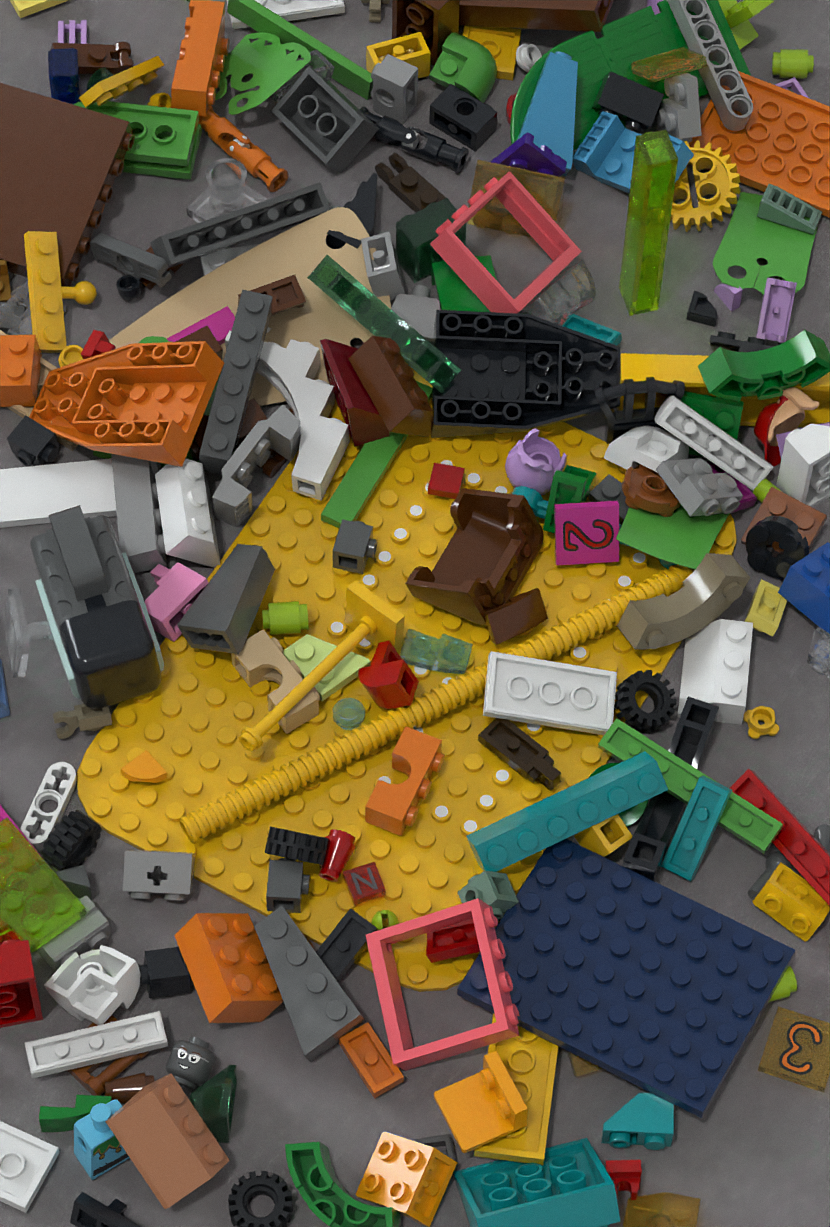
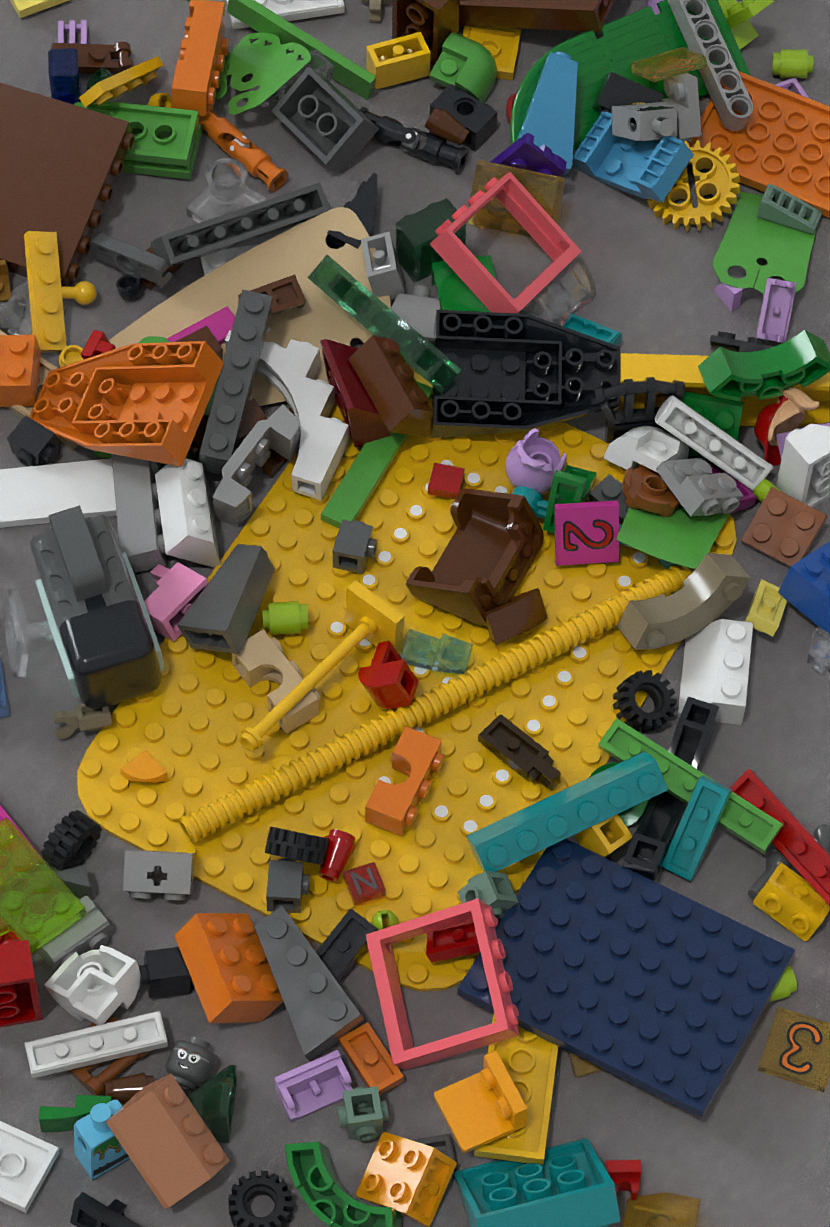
white beam [20,762,77,851] -> none
yellowish green wing [283,634,371,701] -> none
clear light blue plate [333,698,365,730] -> none
light grey brick [371,54,418,124] -> none
dark brown hinge [375,153,450,223] -> none
white plate [483,651,617,735] -> none
white plate [516,44,542,72] -> none
teal slope [601,1093,674,1150] -> none
clear neon green brick [619,130,678,316] -> none
black tile [686,290,717,327] -> none
yellow plate [743,706,779,739] -> none
black plate [746,515,809,579] -> none
none -> lavender hinge [274,1050,353,1123]
none -> sand green brick [337,1086,389,1141]
none -> reddish brown cone [424,107,470,146]
none -> light grey torso [612,100,677,141]

